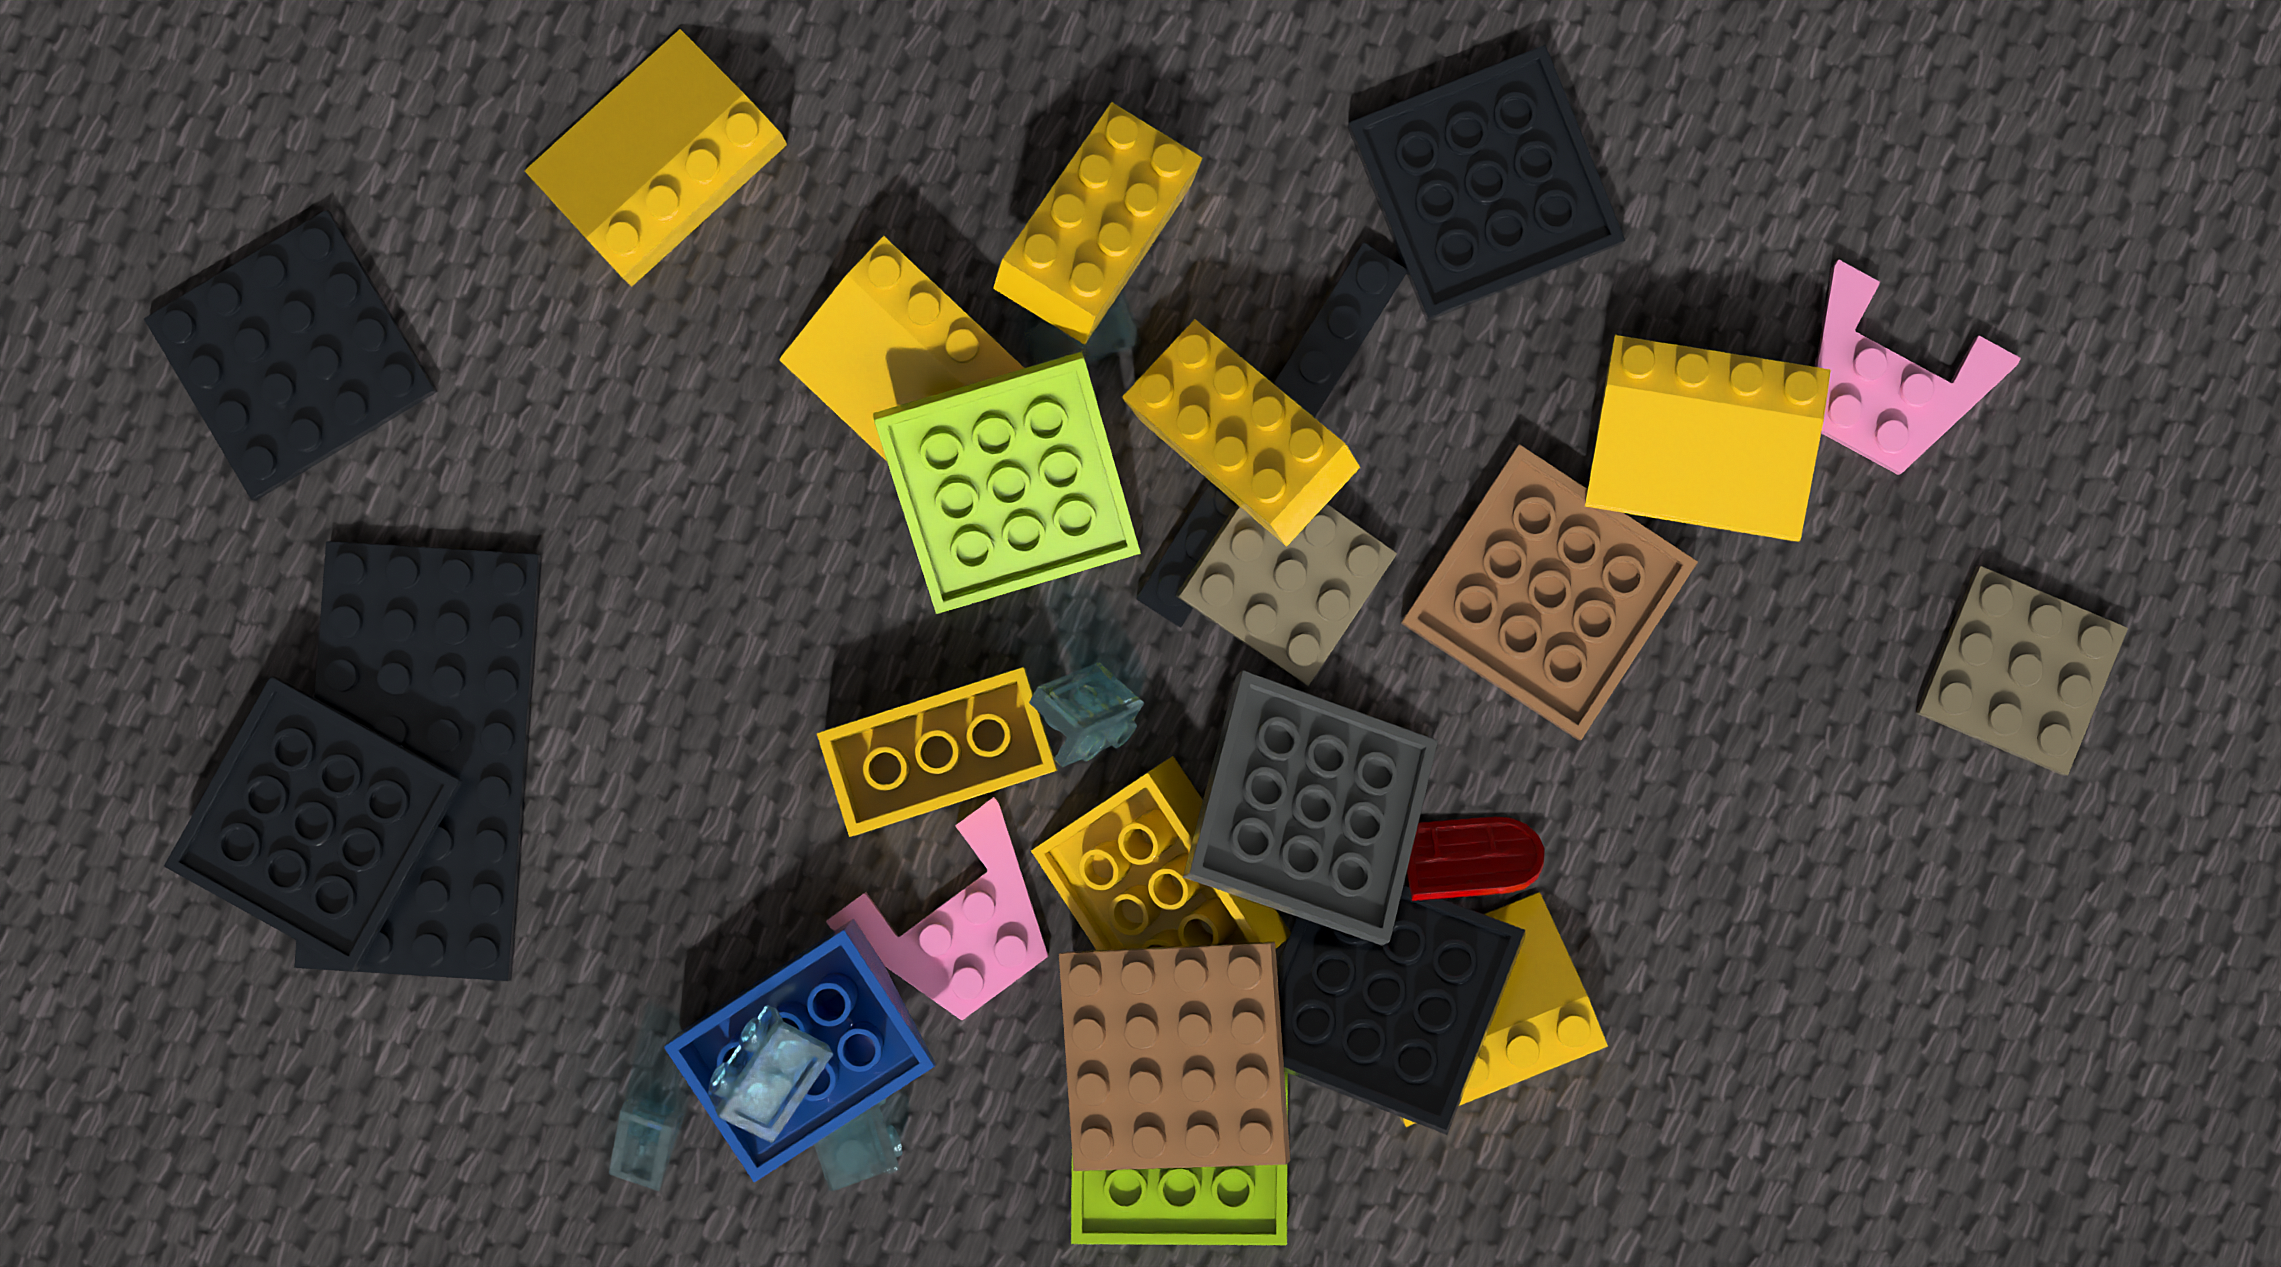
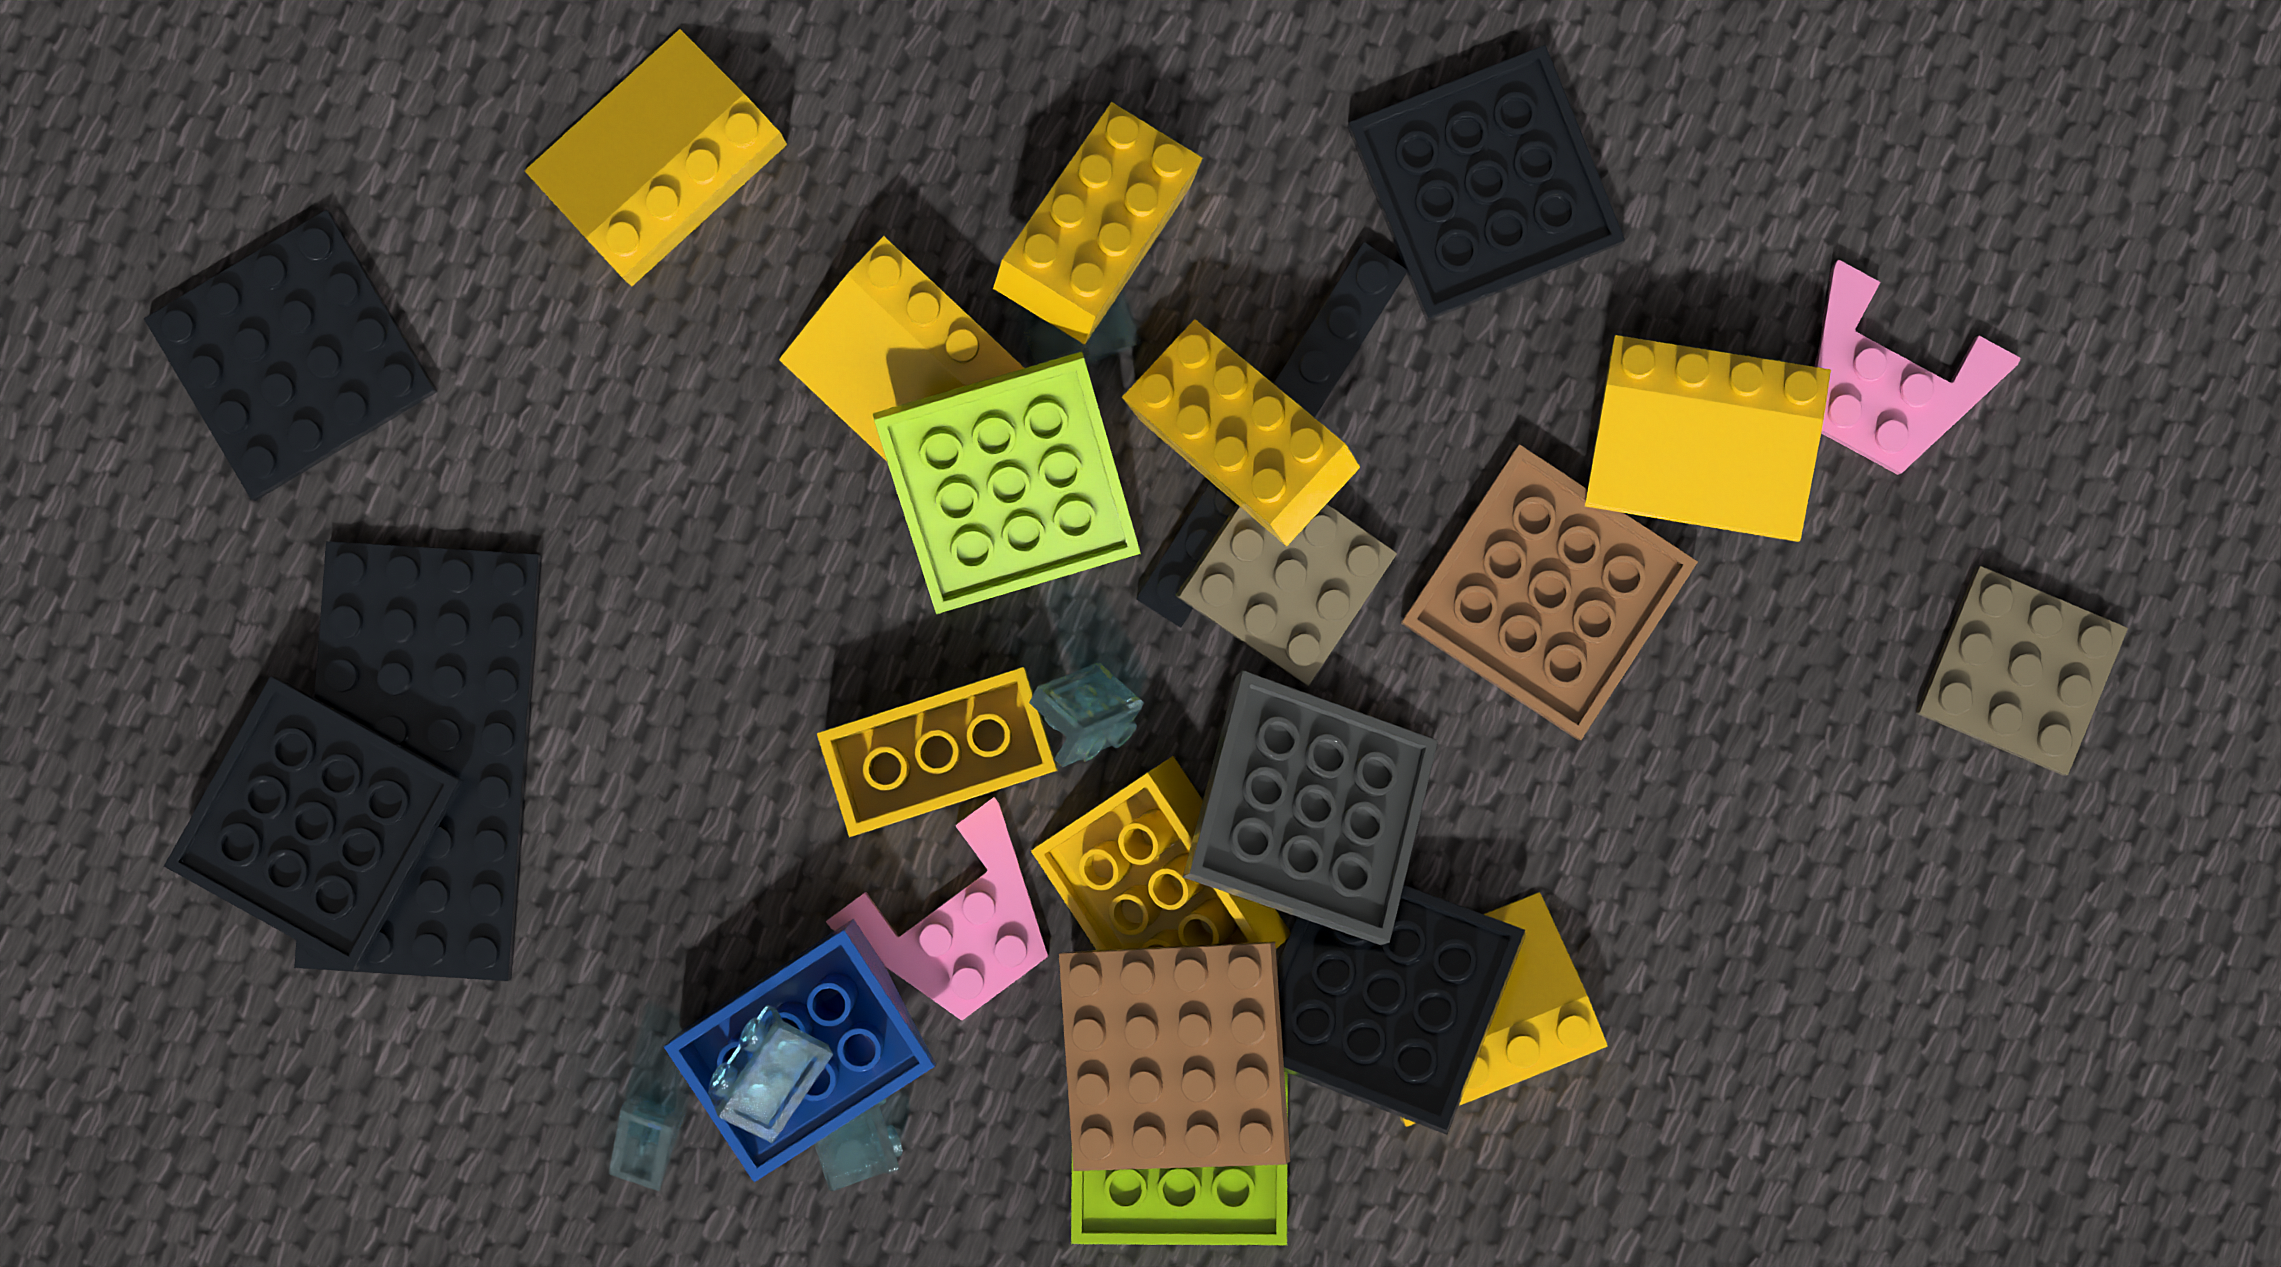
red window [1407,817,1545,901] -> none

